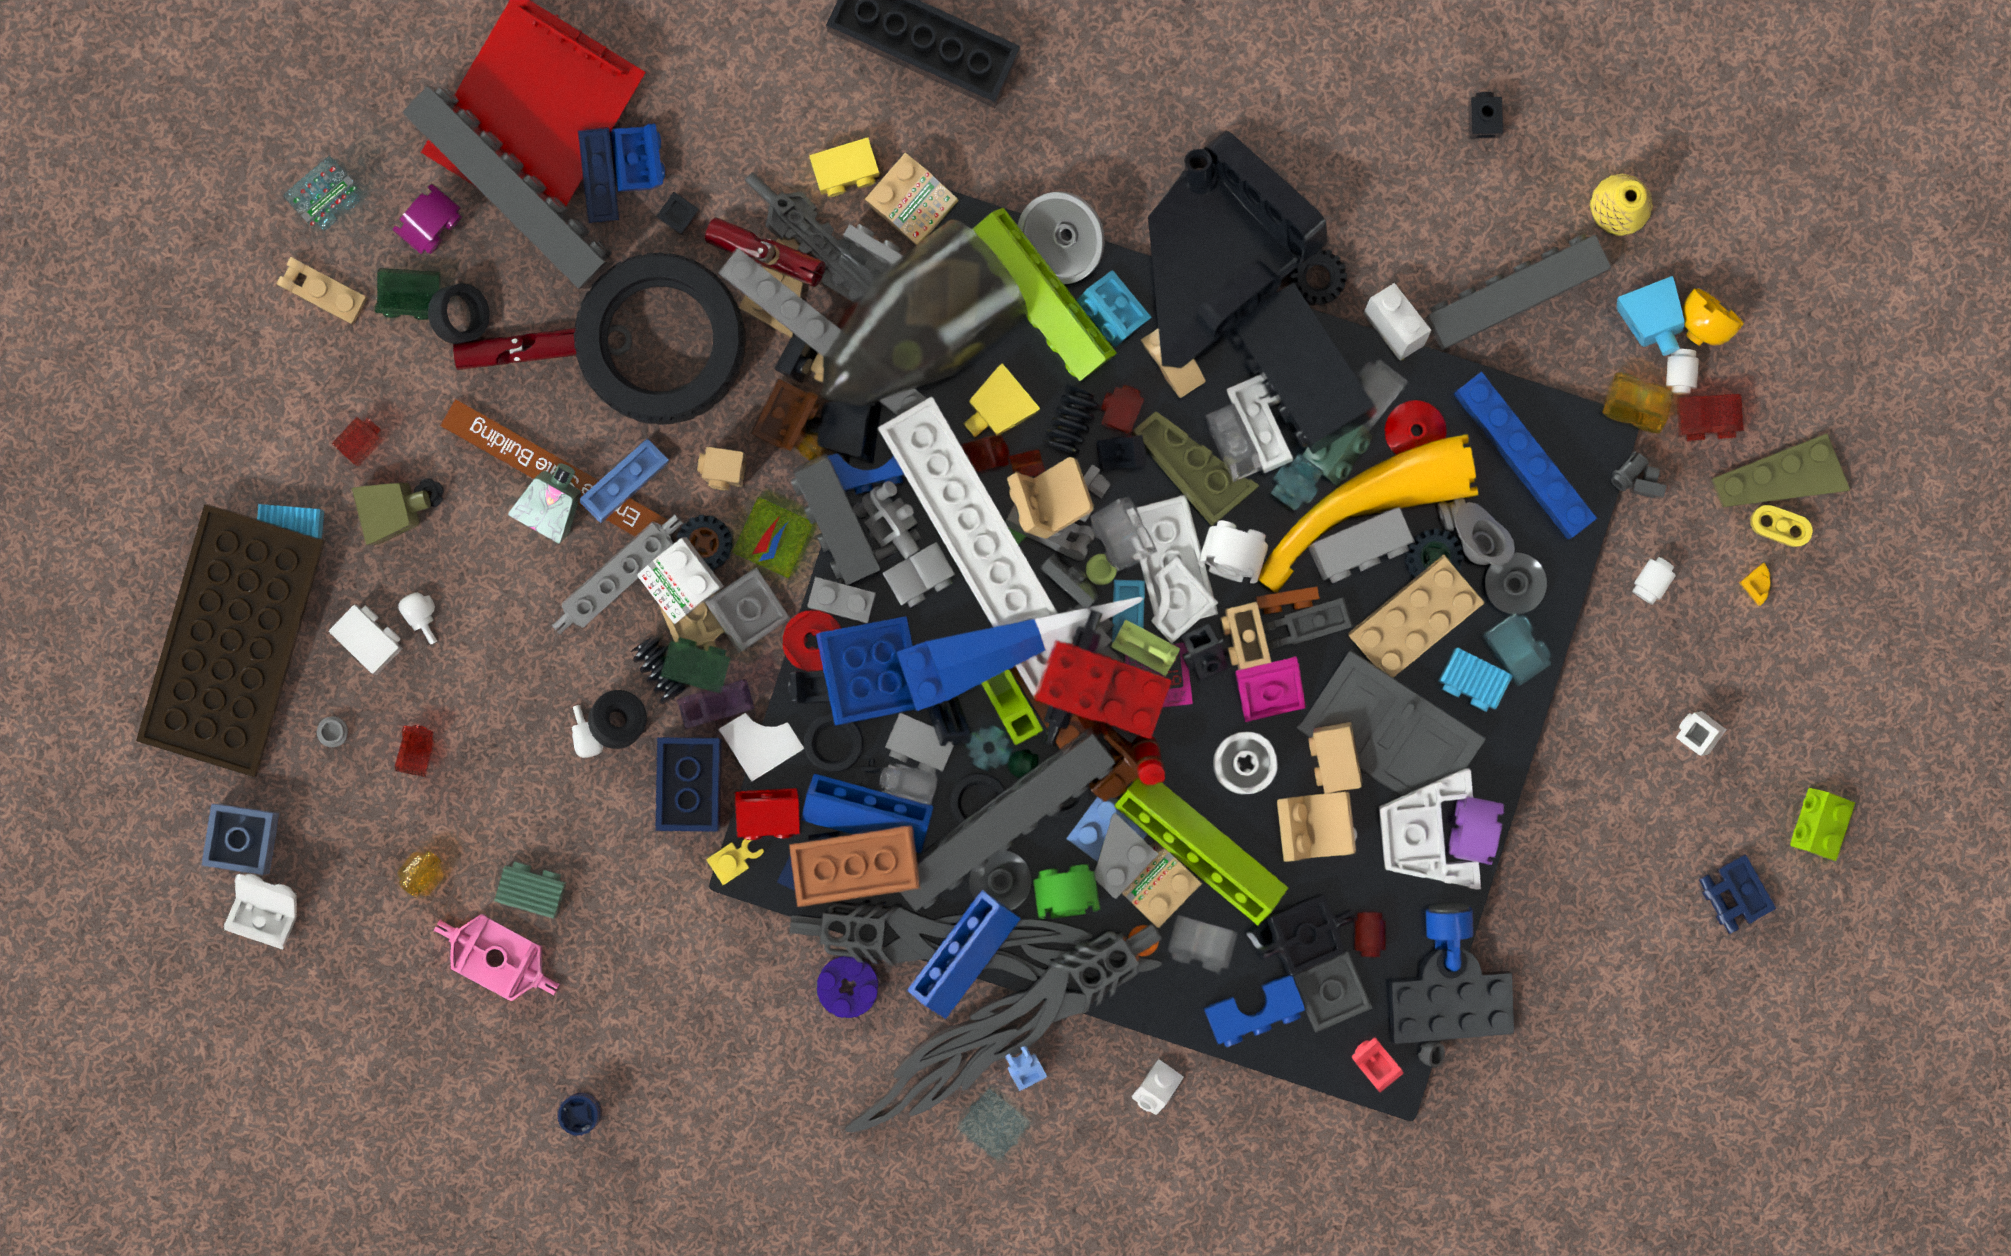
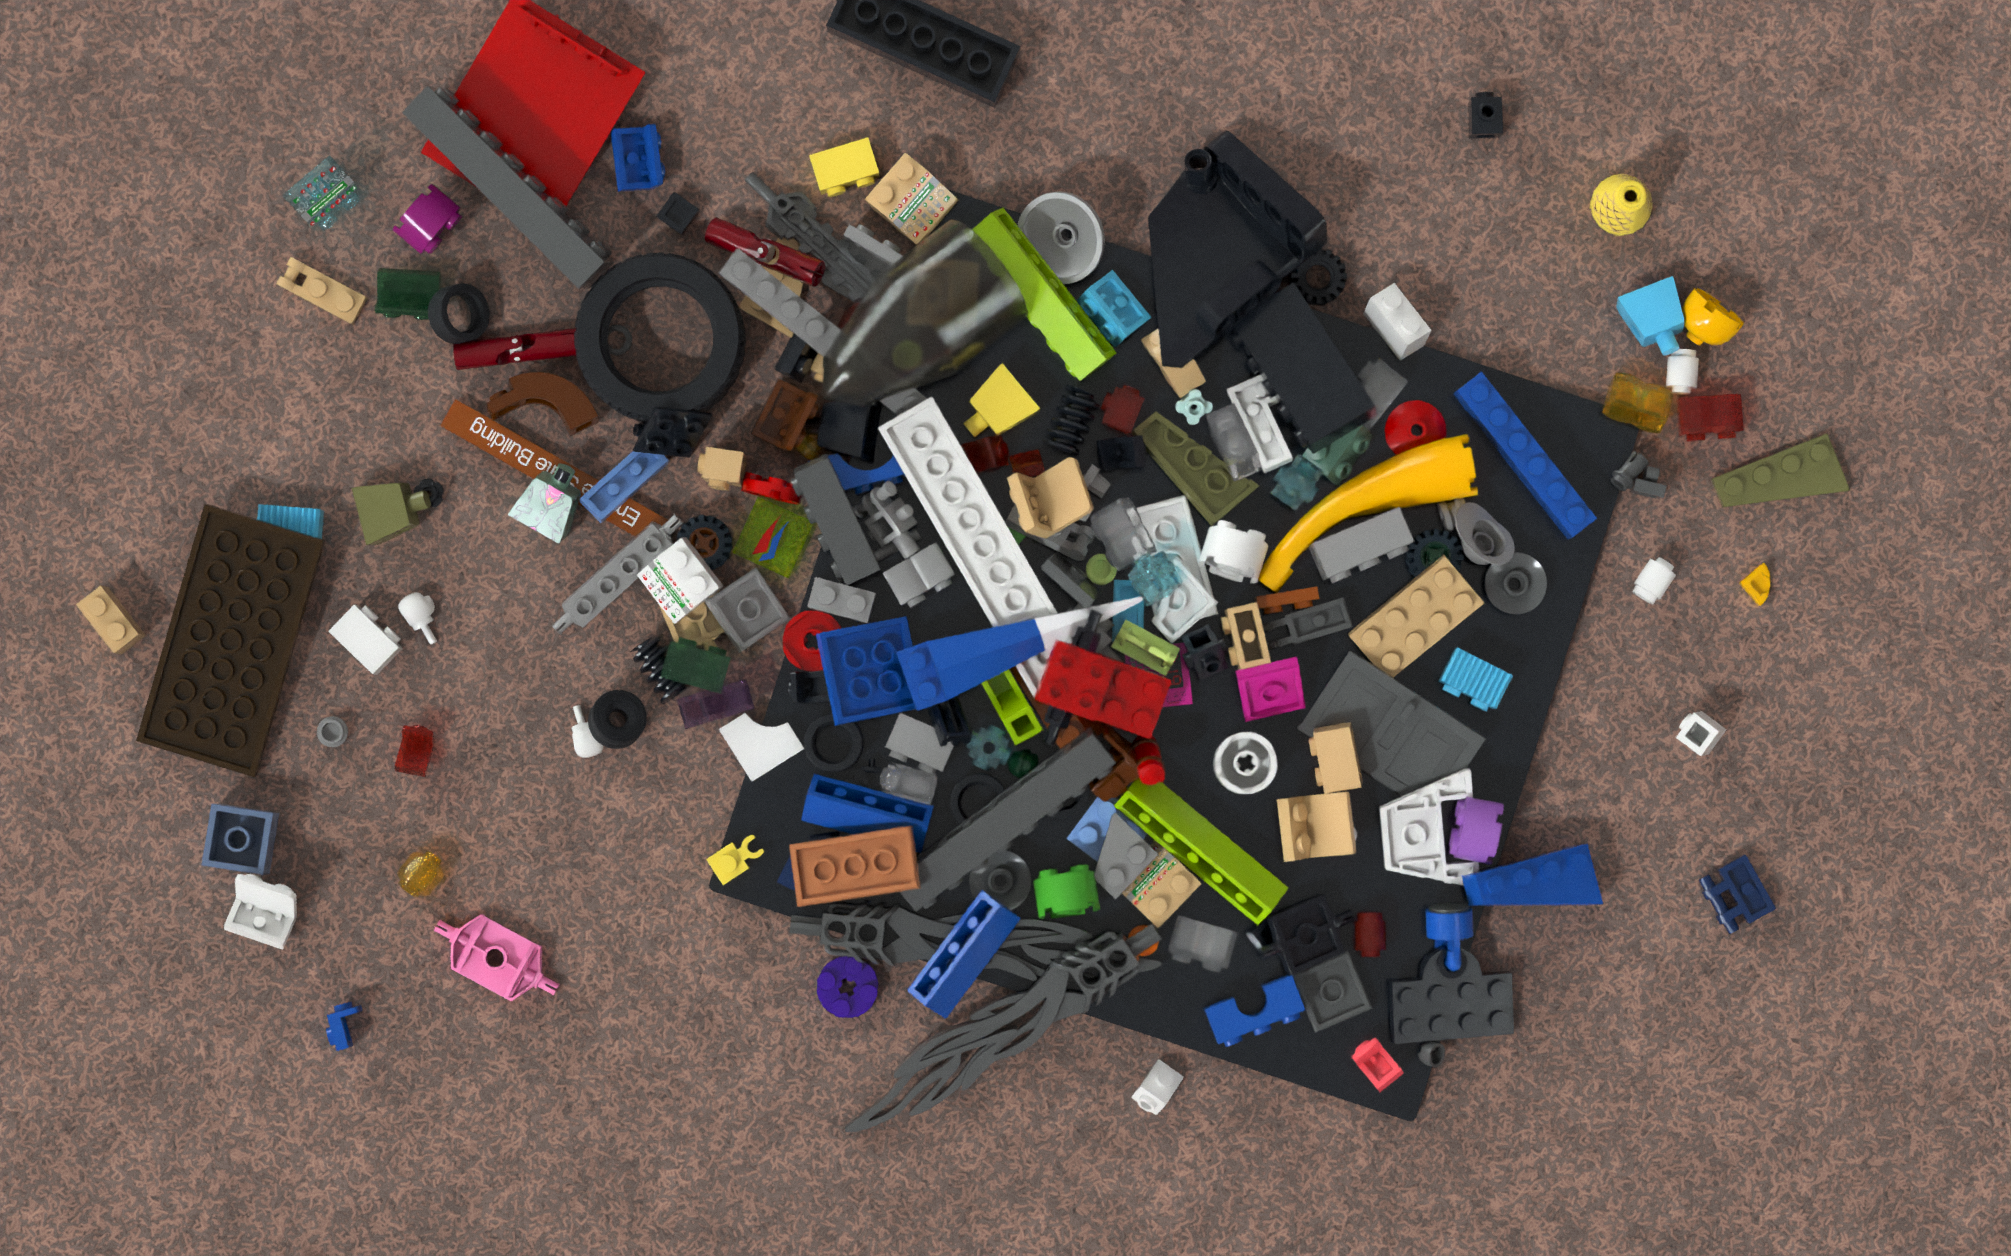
clear red brick [332,417,384,467] -> none
sand green brick [494,861,567,919] -> none
dark blue wheel [558,1092,602,1136] -> none
dark blue tile [578,127,619,223] -> none
dark blue brick [655,737,722,832] -> none
red brick [735,788,800,840] -> none
clear light blue piece [957,1088,1031,1162] -> none
light blue plate [1006,1046,1047,1091] -> none
dark grey brick [1426,234,1611,351] -> none
clear light blue brick [1482,613,1551,686] -> none
light yellow plate [1750,505,1813,547] -> none
lime bracket [1790,788,1855,861] -> none
none -> tan brick [76,586,146,655]
none -> blue bracket [326,1001,363,1051]
none -> reddish brown arch [486,372,598,436]
none -> black hinge [633,407,712,458]
none -> red plate [741,472,803,505]
none -> clear light blue brick [1127,551,1183,606]
none -> light aqua plate [1175,389,1212,425]
none -> blue wedge [1462,844,1603,906]

